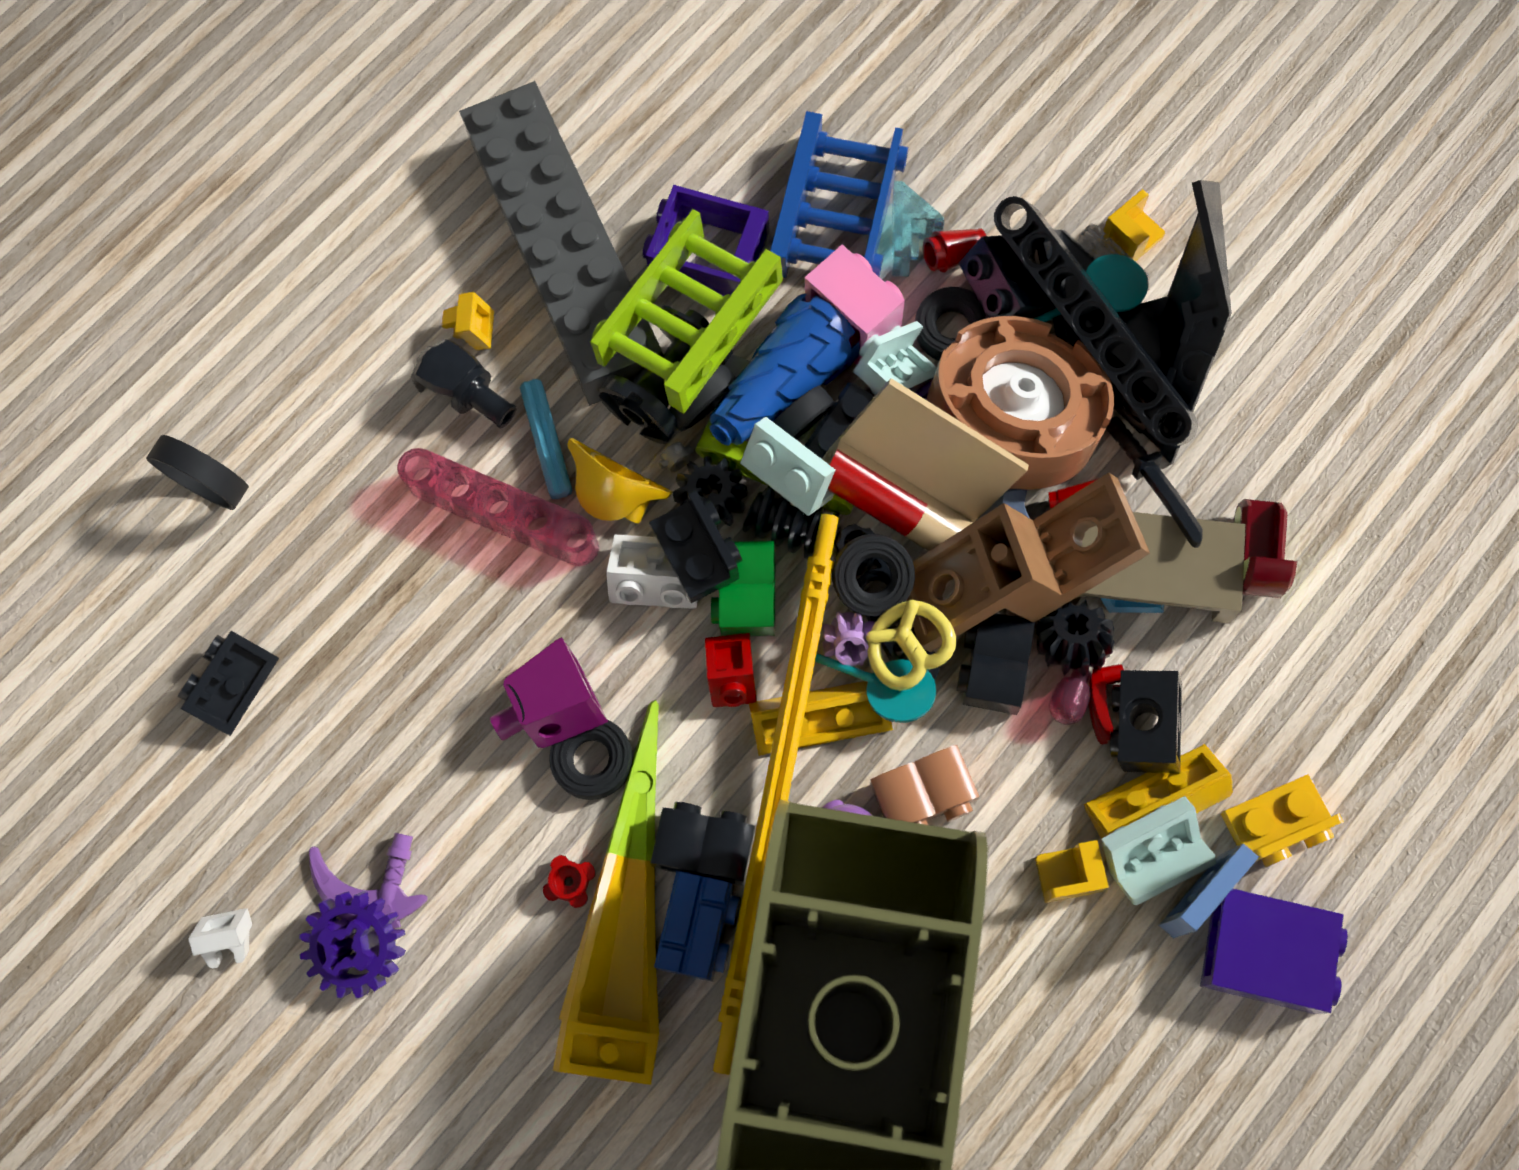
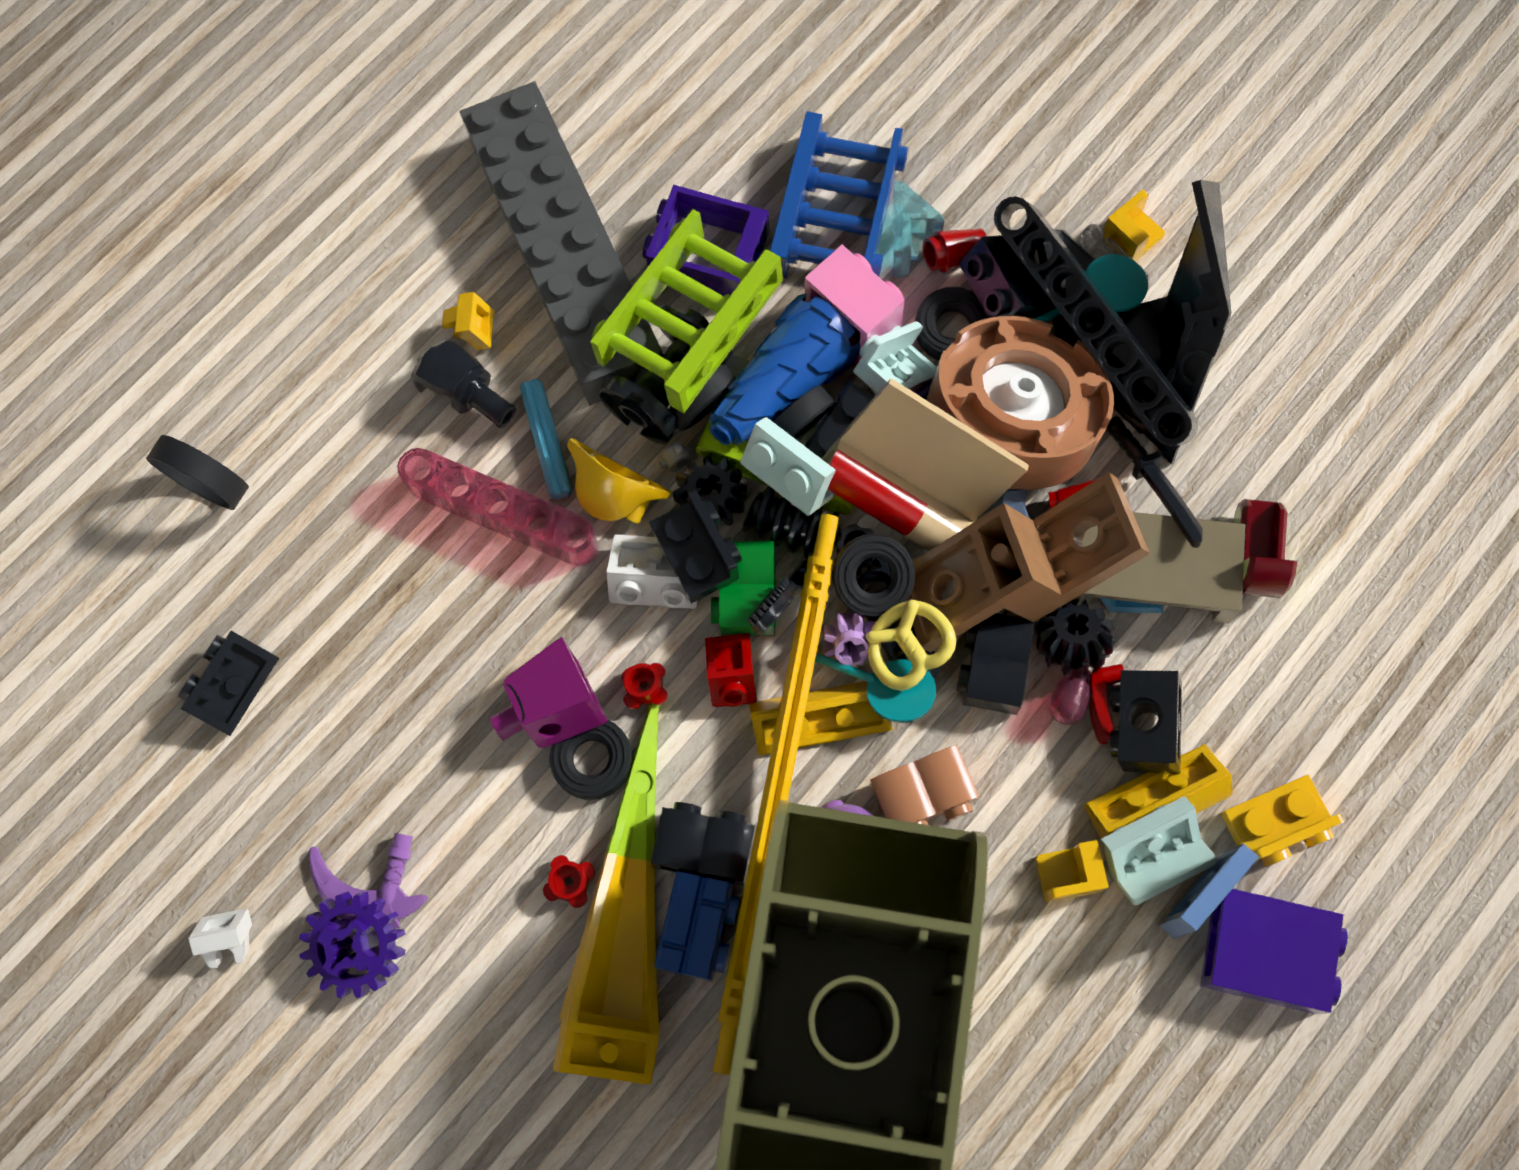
none -> red plate [621,663,668,710]
none -> black piece [747,560,807,637]

